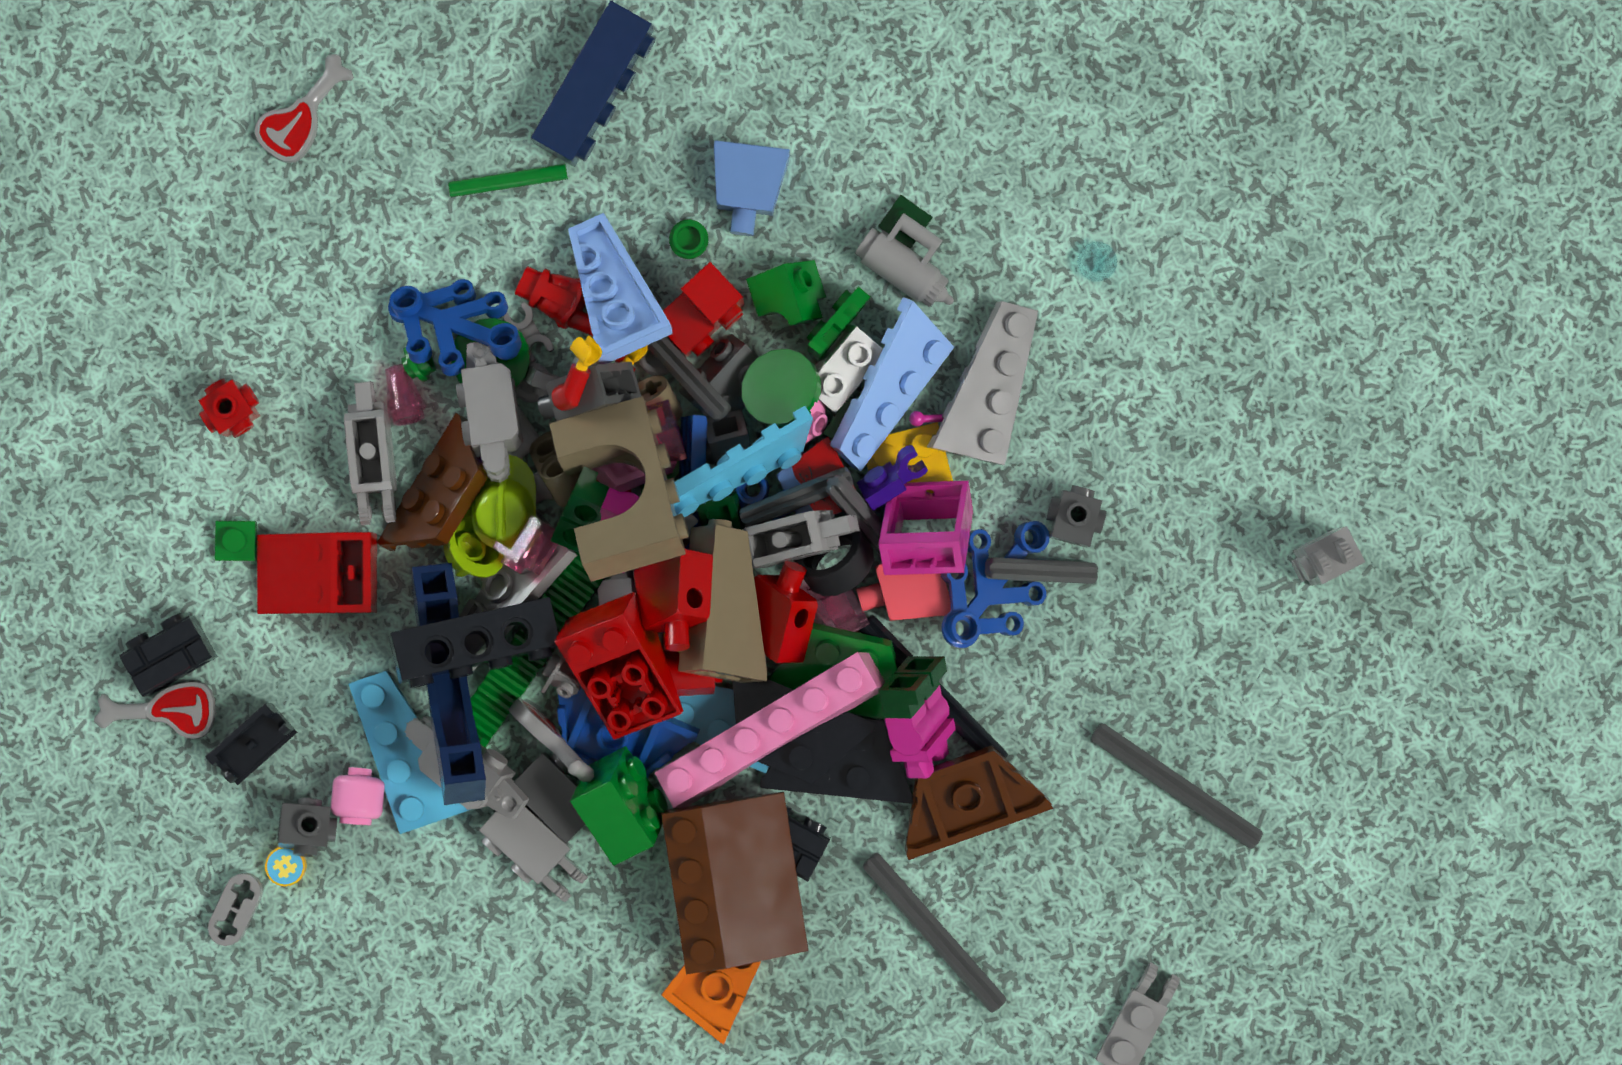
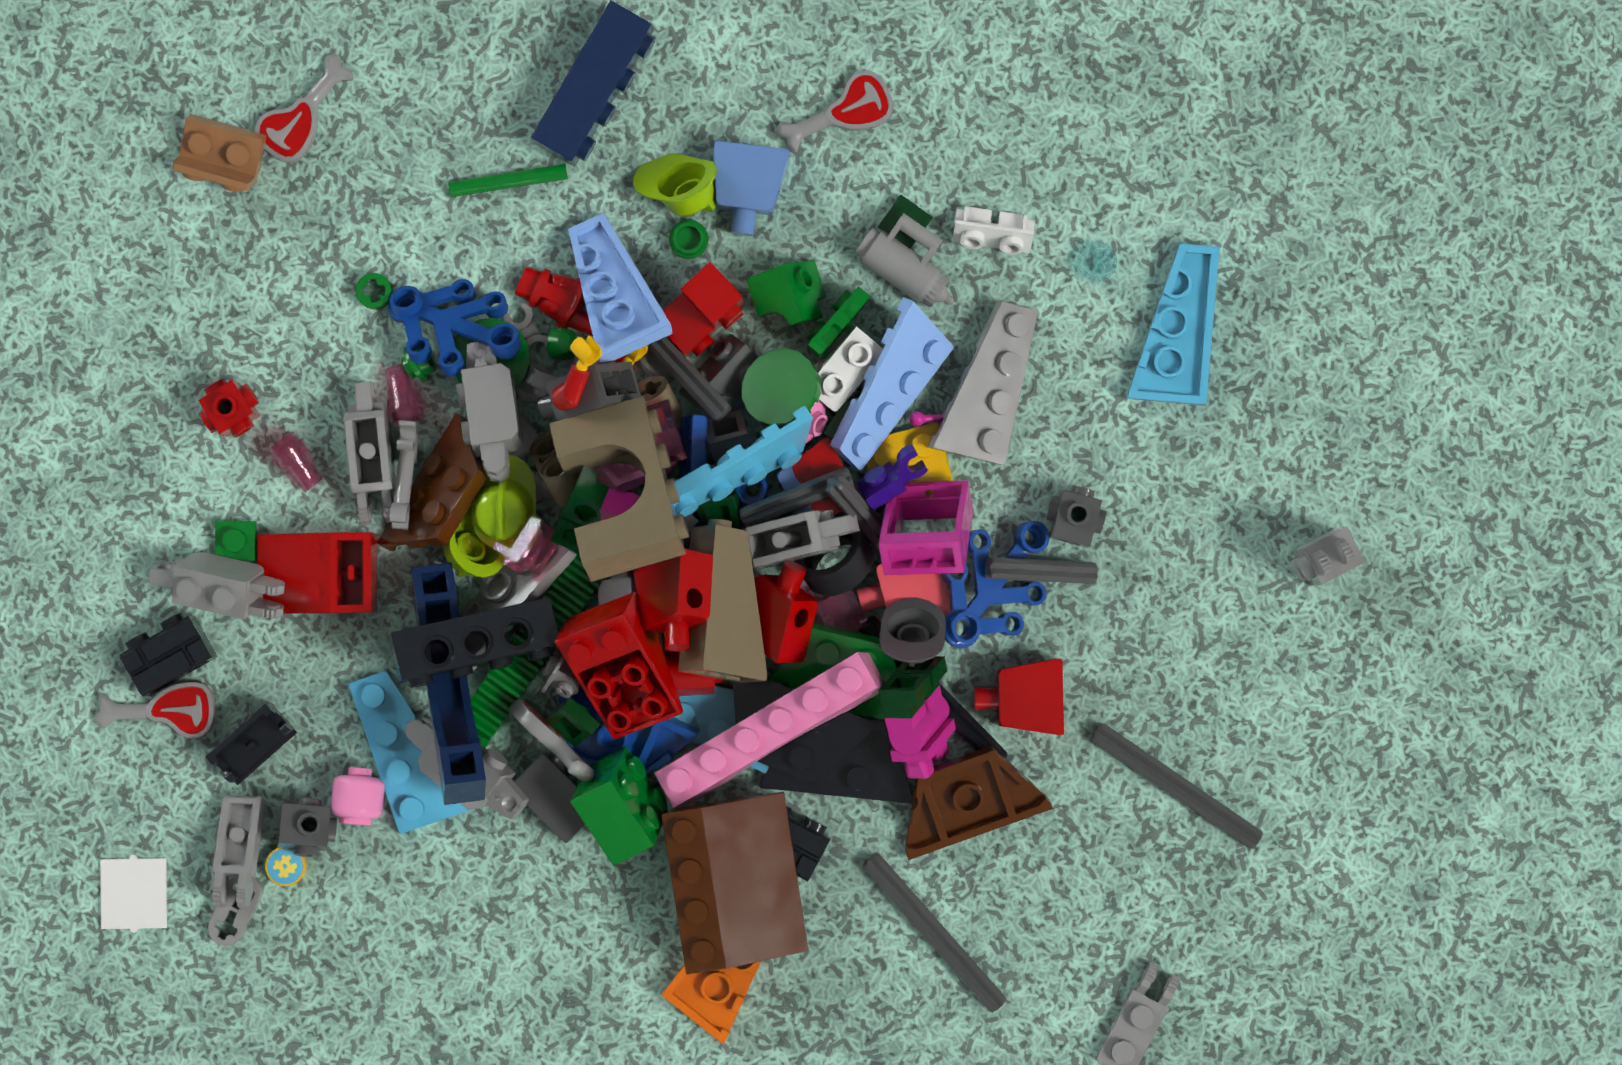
light grey hinge [479,805,588,902] -> none
none -> white piece [100,855,167,933]
none -> light grey hinge [149,552,285,620]
none -> medium nougat bracket [172,114,266,192]
none -> light grey hinge [212,795,266,908]
none -> clear pink cone [268,432,324,493]
none -> green bush [356,273,393,310]
none -> light grey bar [389,420,420,530]
none -> dark green plate [545,698,600,747]
none -> green hinge [547,328,577,360]
none -> lime piece [633,153,717,217]
none -> light grey piece [776,70,894,153]
none -> dark grey piece [879,598,946,667]
none -> white hinge [952,206,1035,255]
none -> red torso [974,659,1064,735]
none -> medium azure wing [1126,243,1220,406]

